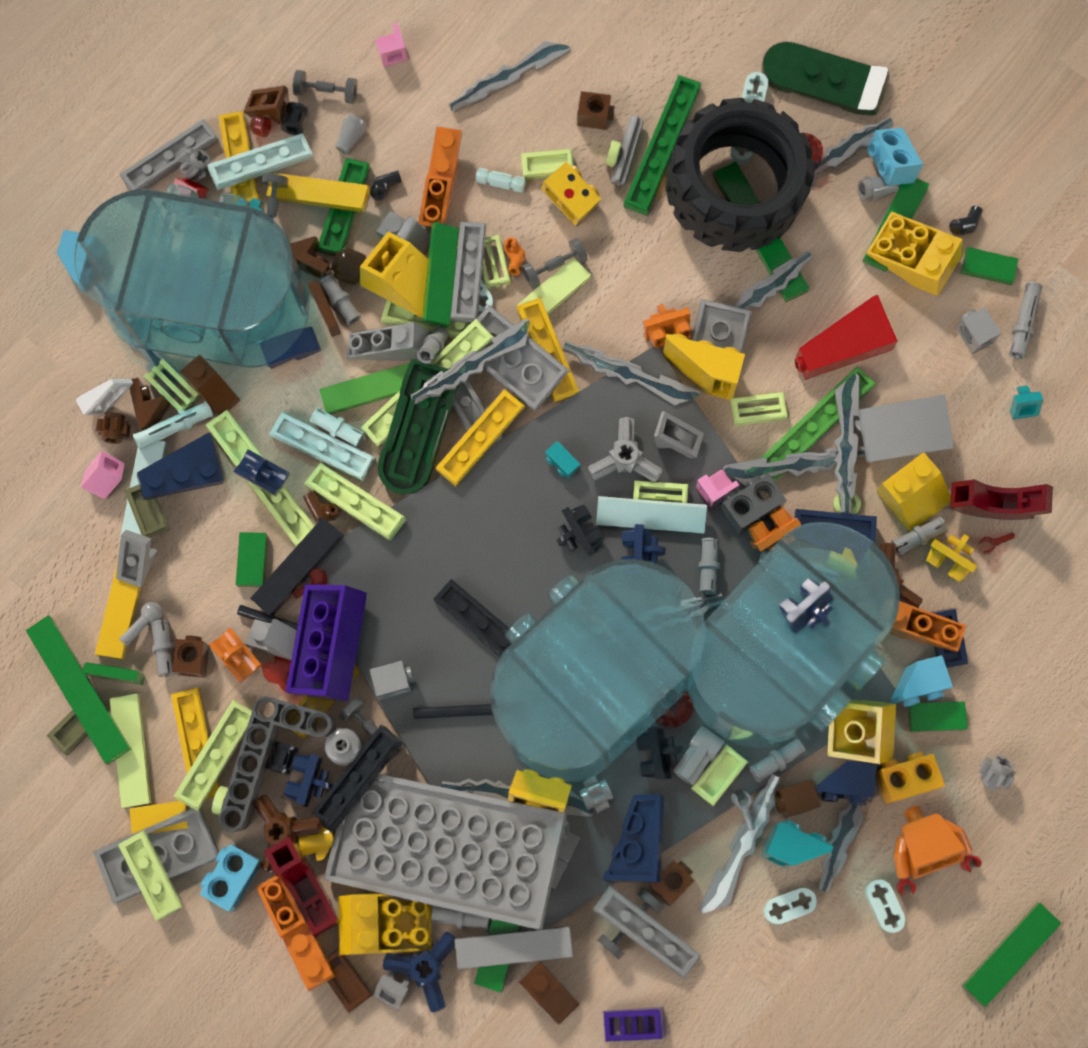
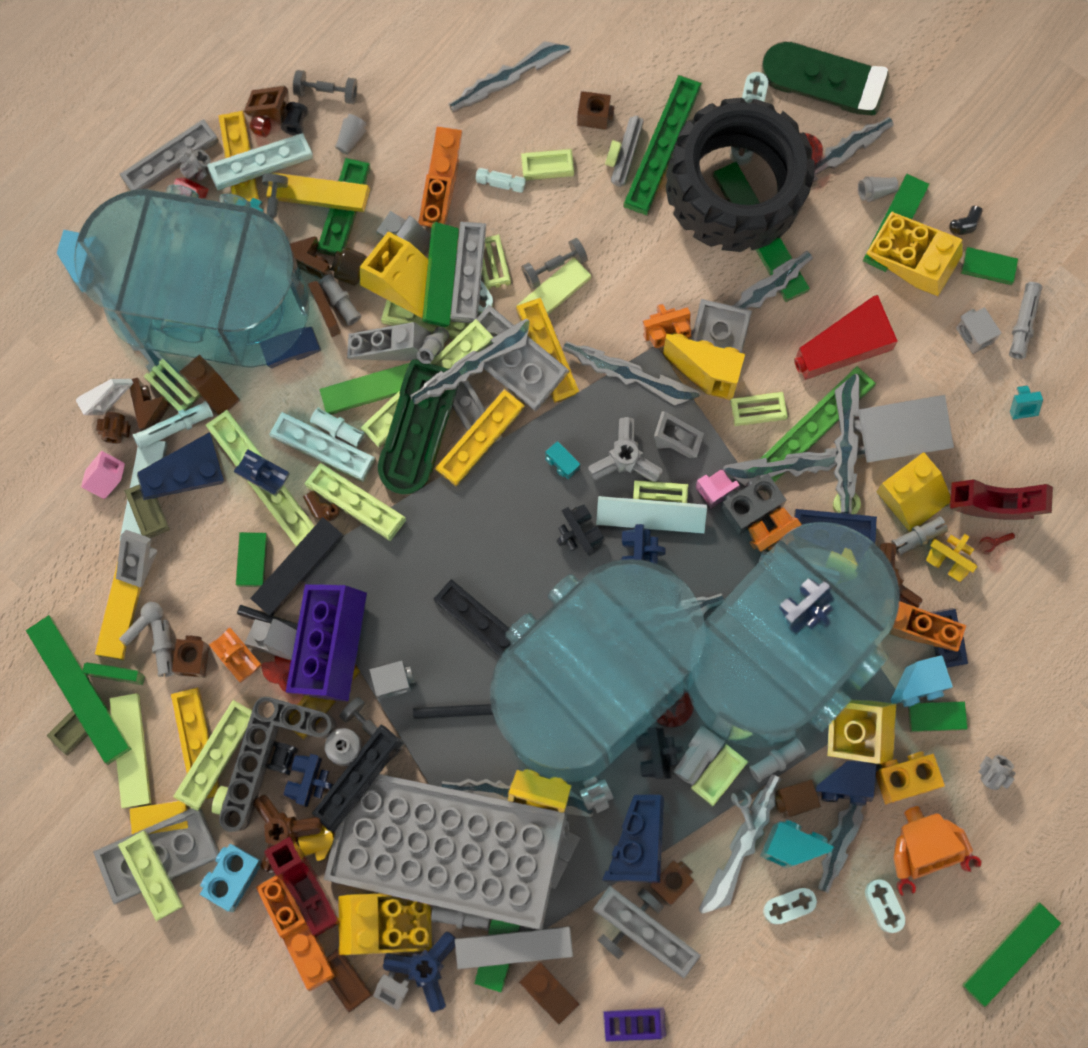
clear red hand [293,568,328,599] -> none
black arm [370,170,402,201] -> none
bright pink panel [376,23,407,67] -> none
orange arm [504,237,526,276] -> none
yellow brick [541,162,601,226] -> none
light grey pin [698,538,720,595] -> none
medium azure brick [867,127,923,186] -> none

